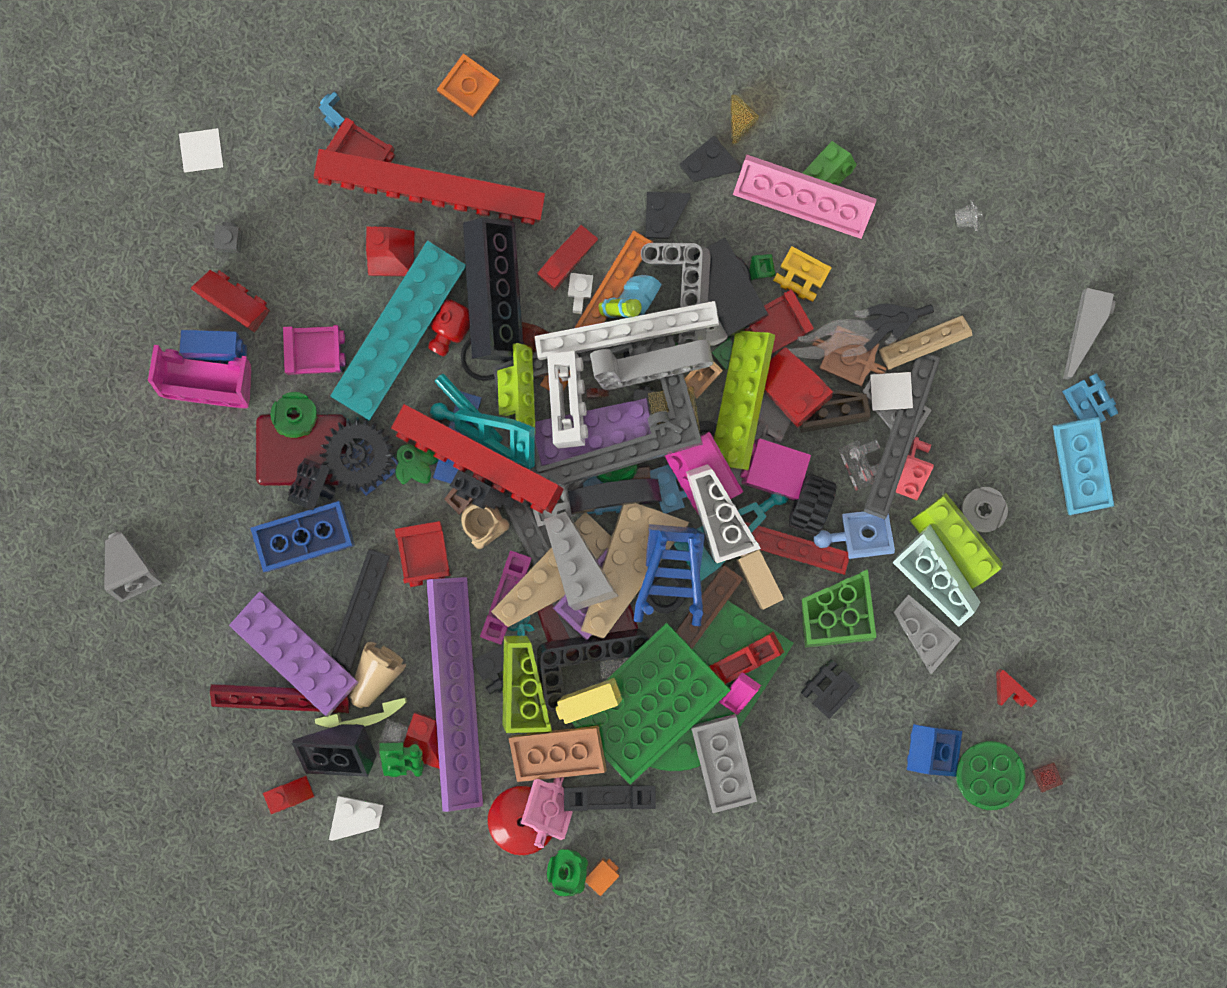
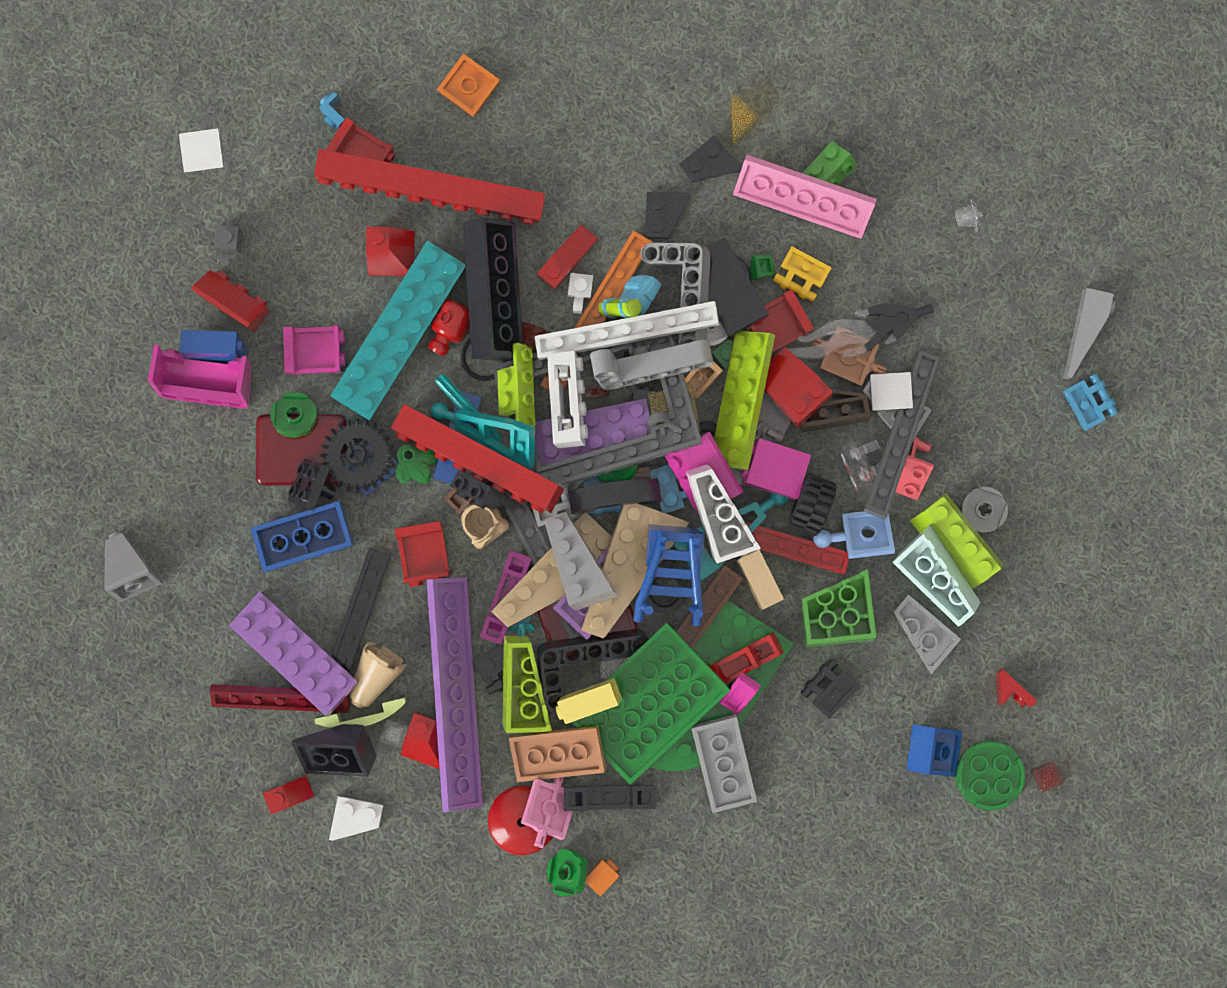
green plate [379,743,424,777] -> none
tan tile [879,315,972,370] -> none
medium azure tile [1053,417,1114,515] -> none

